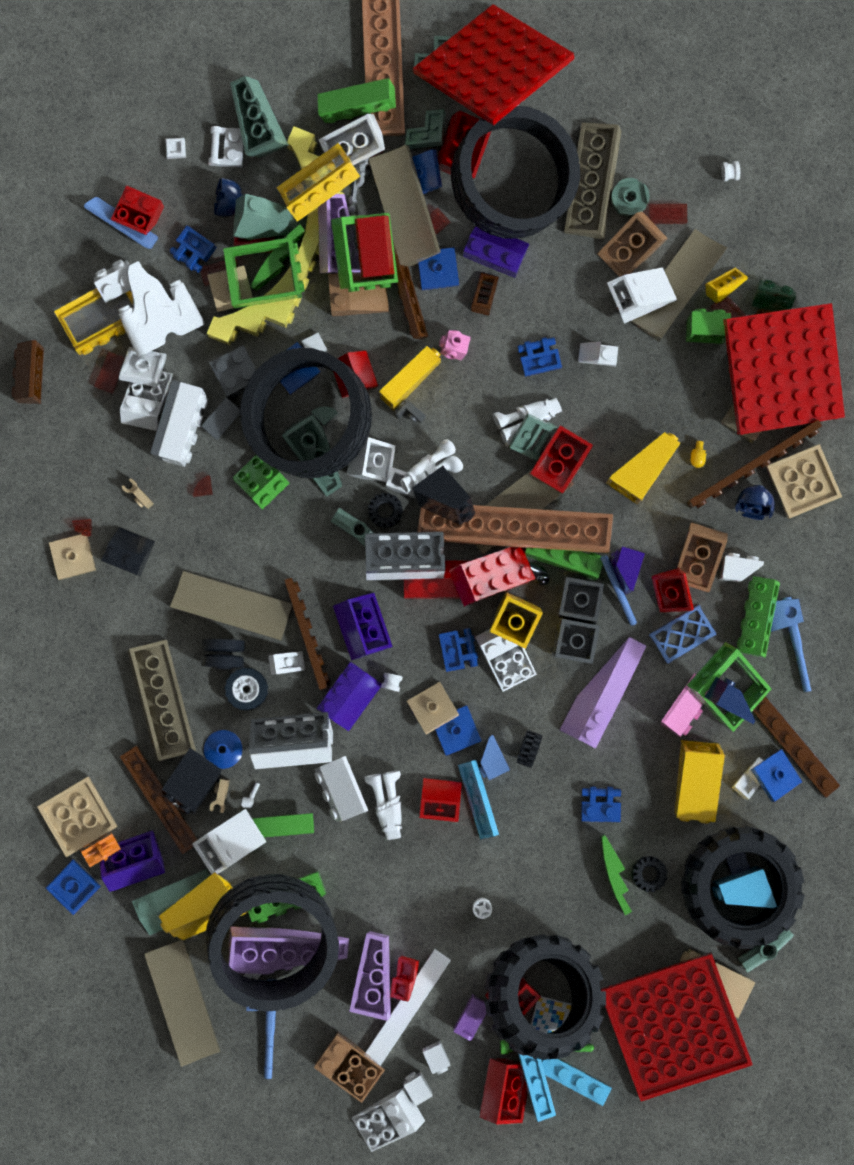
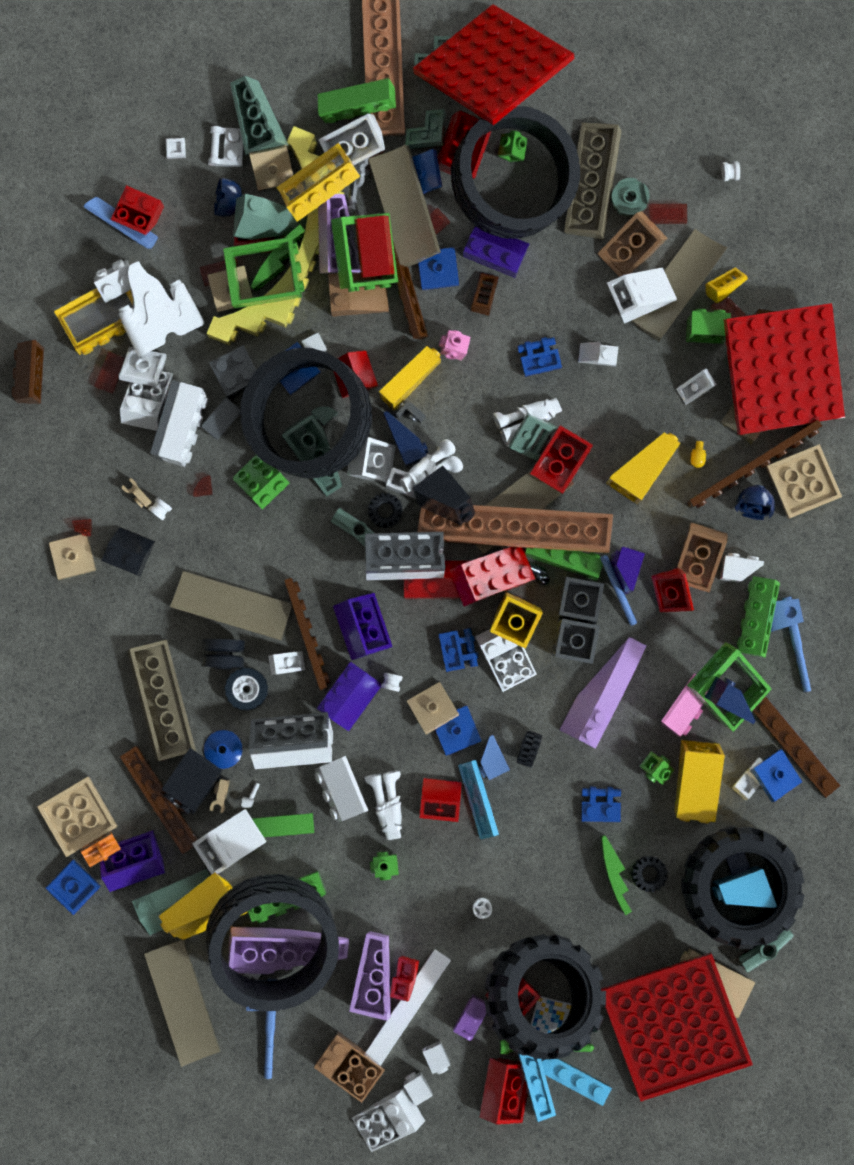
blue plate [170,226,217,273] -> none
medium blue window [649,605,716,664] -> none
clear green bracket [752,279,796,311] -> none
none -> white wheel [148,497,172,520]
none -> tan plate [249,145,293,190]
none -> bright green brick [370,851,399,880]
none -> dark blue slope [383,411,429,467]
none -> bright green brick [498,131,528,162]
none -> bright green brick [639,751,674,785]
none -> white slope [676,369,717,405]

